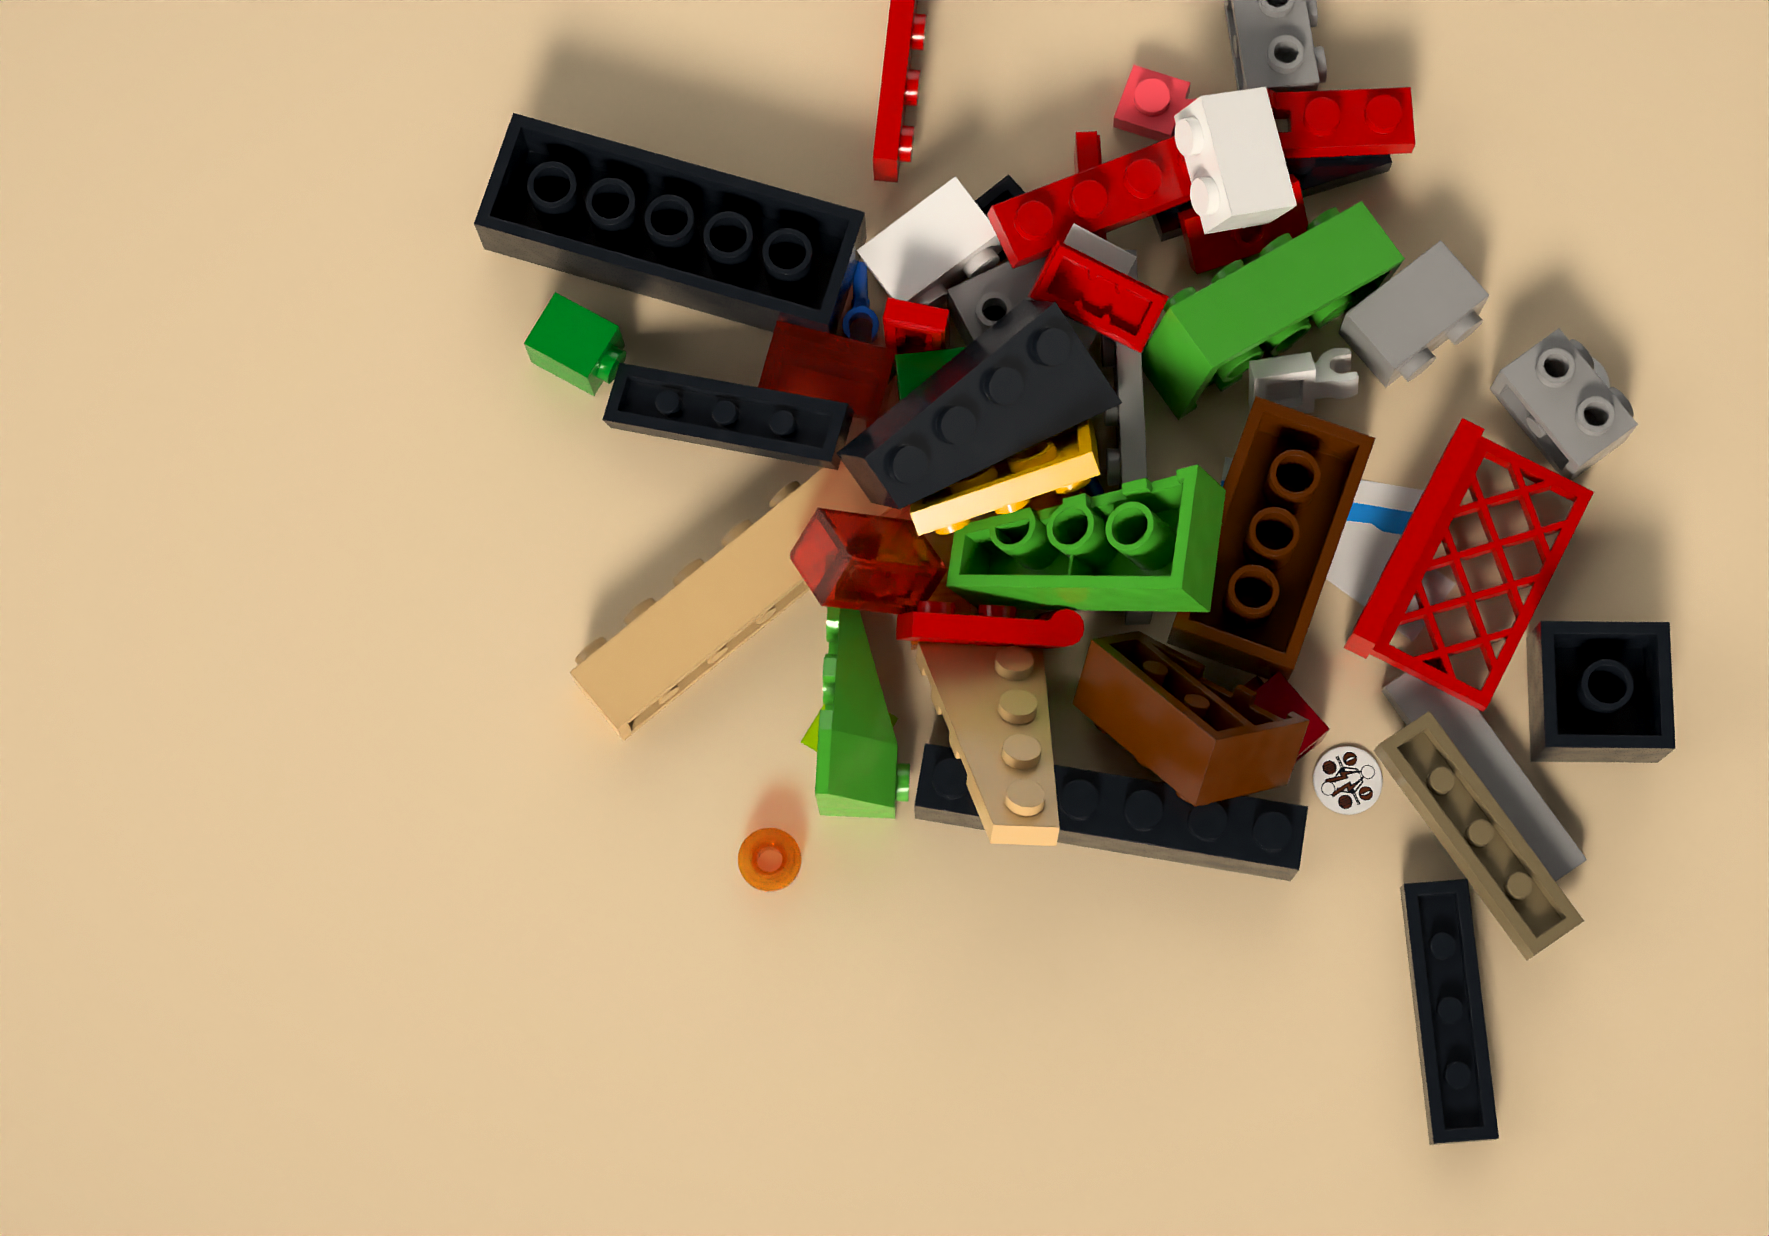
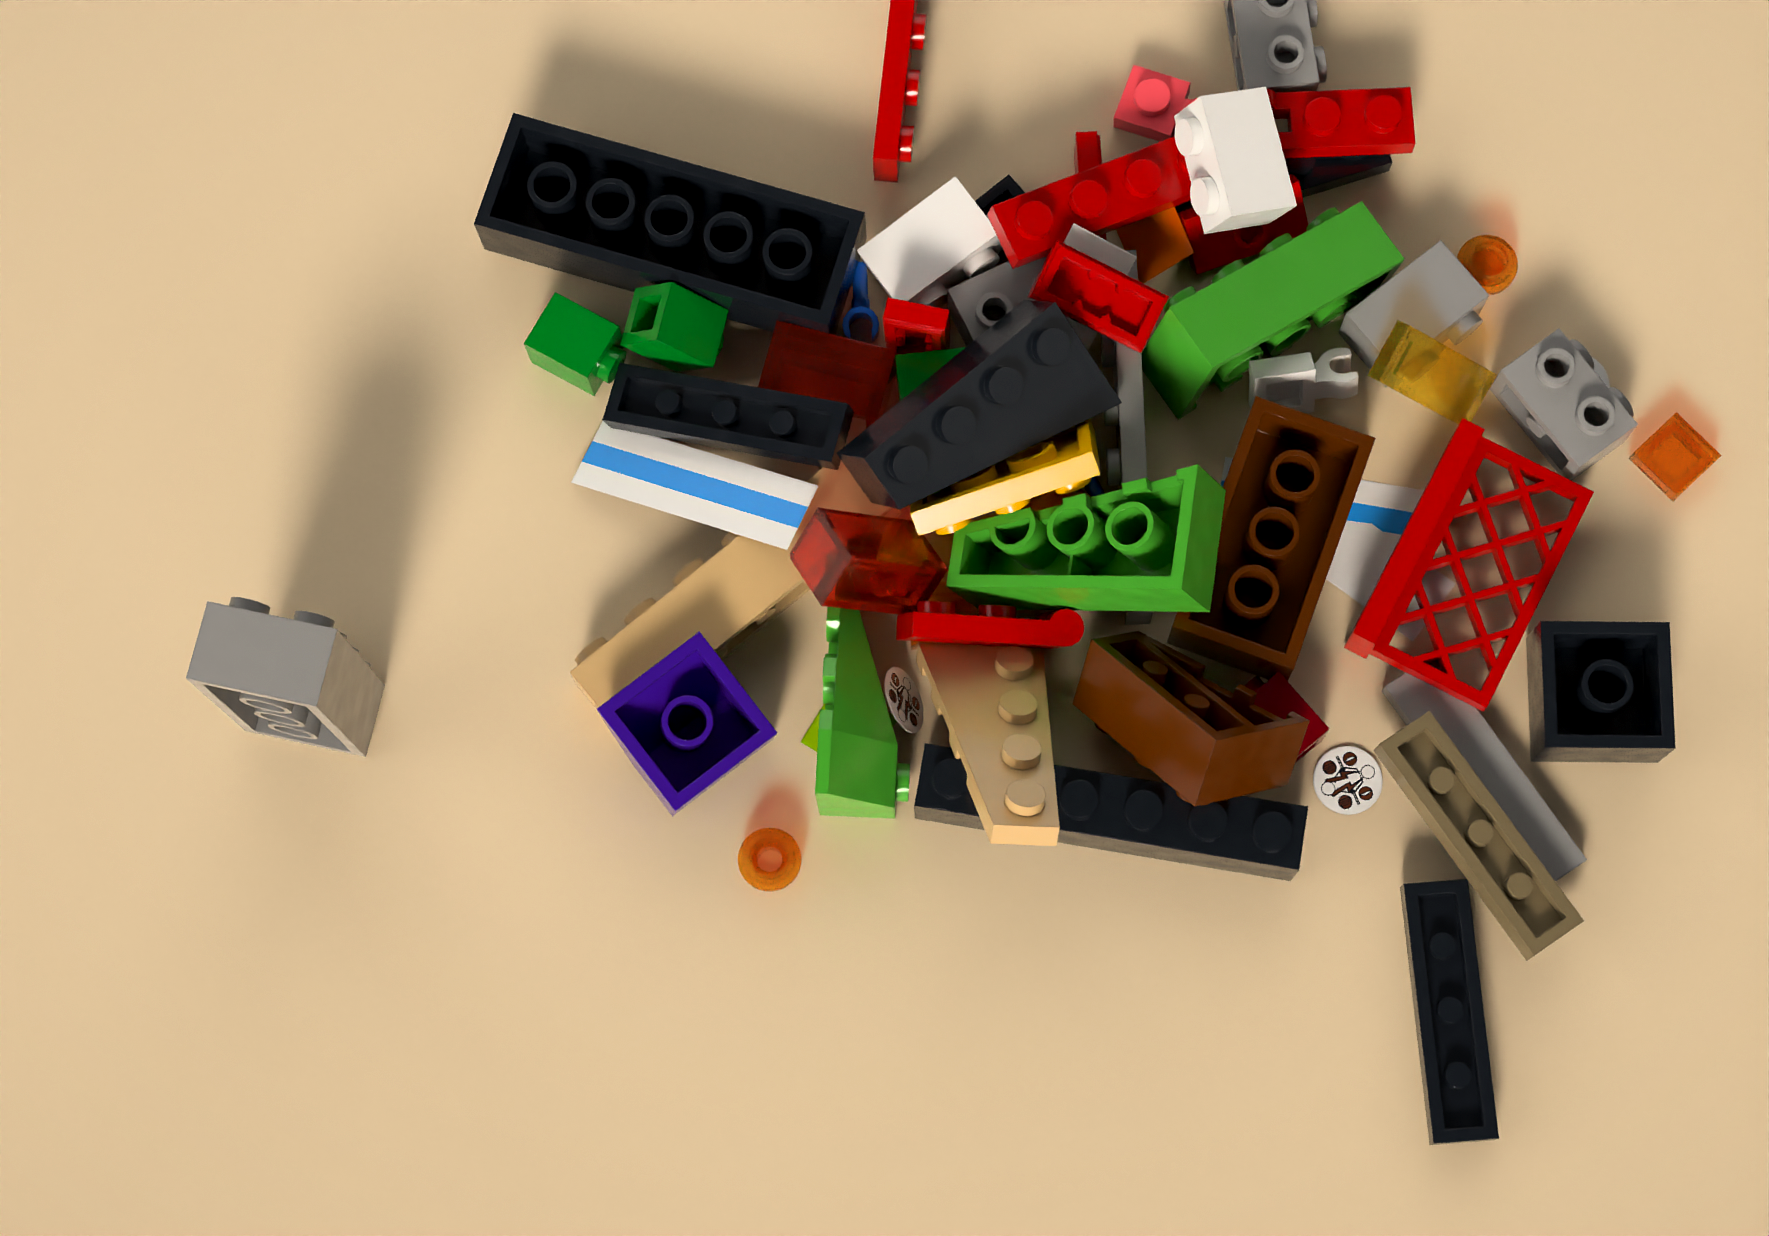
none -> light grey brick [186,597,385,757]
none -> white sticker [571,421,818,550]
none -> dark purple slope [597,631,777,817]
none -> green brick [620,282,729,372]
none -> white sticker [884,667,923,733]
none -> orange sticker [1116,207,1194,283]
none -> clear yellow tile [1367,320,1497,425]
none -> clear orange plate [1456,235,1518,295]
none -> clear orange tile [1629,412,1722,502]

